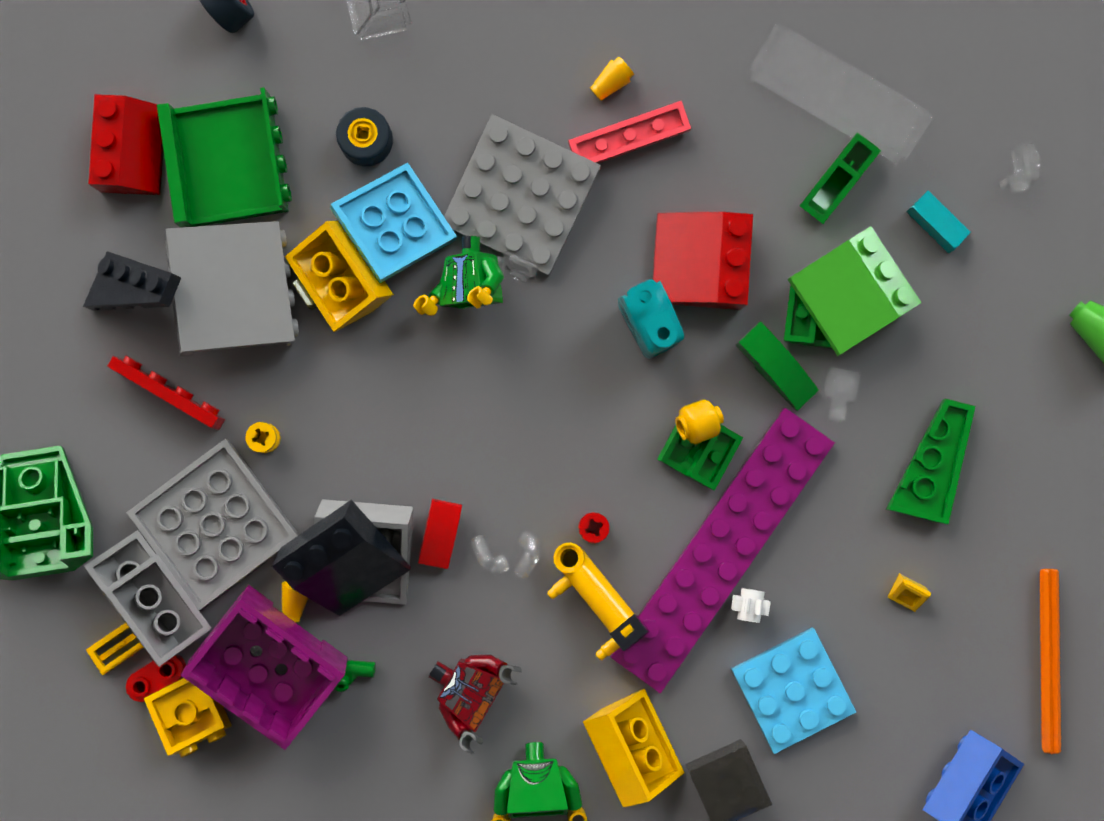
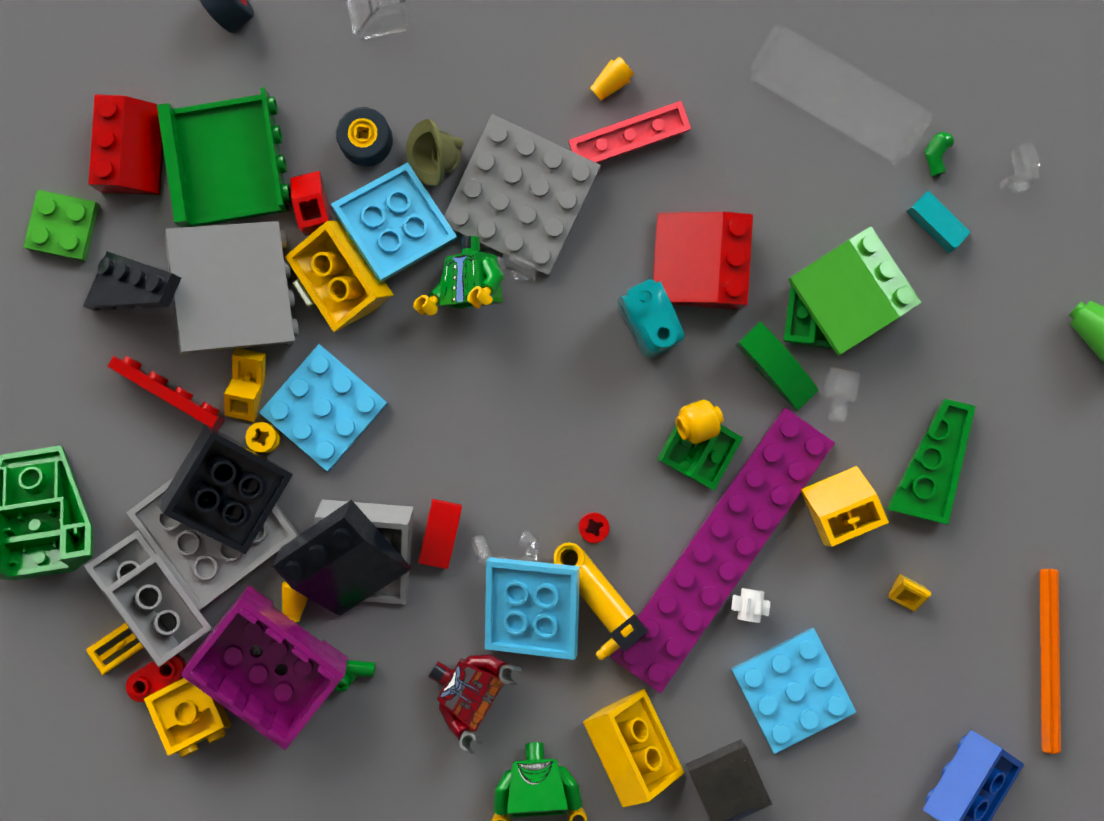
green slope [800,132,882,224] -> none
none -> bright green plate [23,189,100,262]
none -> black slope [158,425,293,555]
none -> yellow slope [224,348,266,422]
none -> medium azure plate [259,344,389,472]
none -> red slope [290,171,333,236]
none -> olive helmet [406,119,463,186]
none -> medium azure plate [485,557,580,660]
none -> yellow slope [801,466,889,547]
none -> green arm [925,132,954,177]

